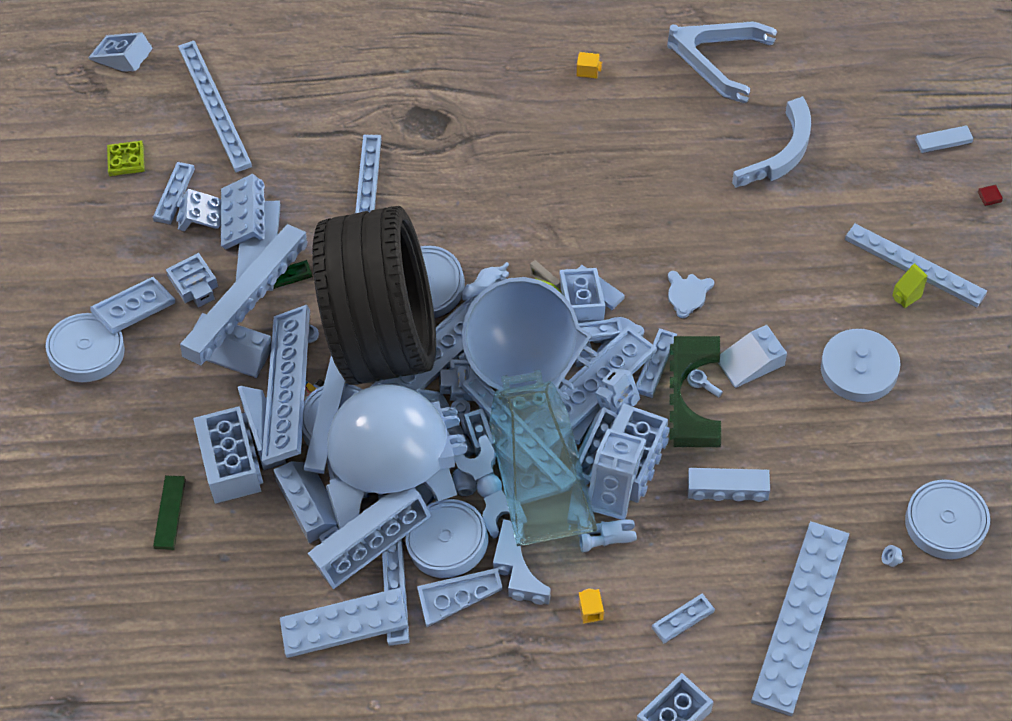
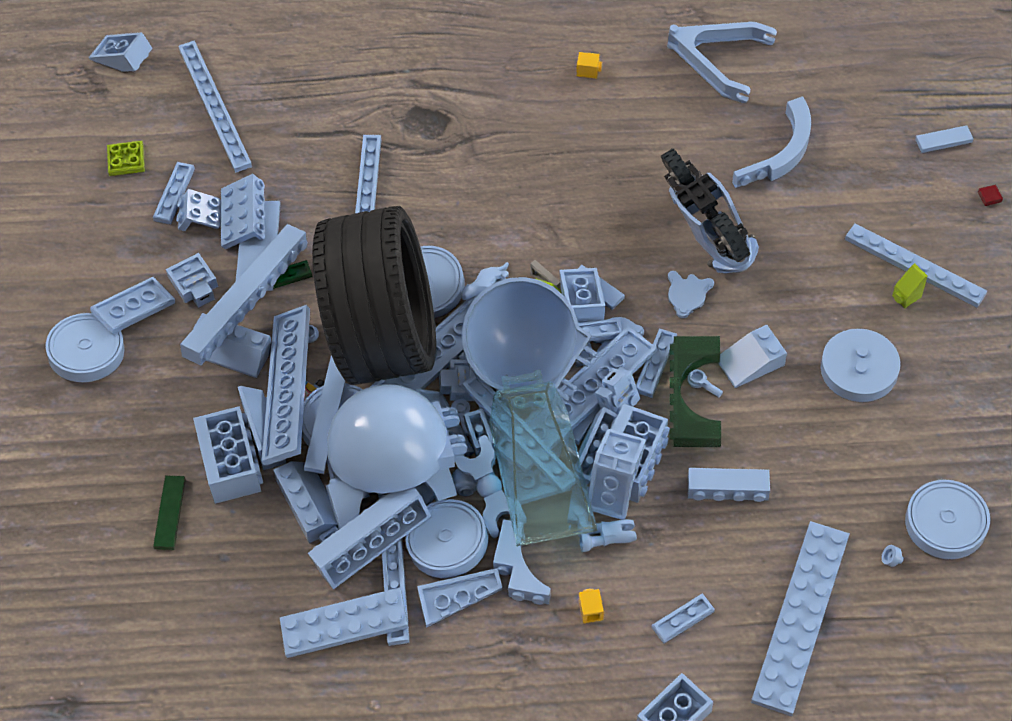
none -> piece [661,148,759,273]

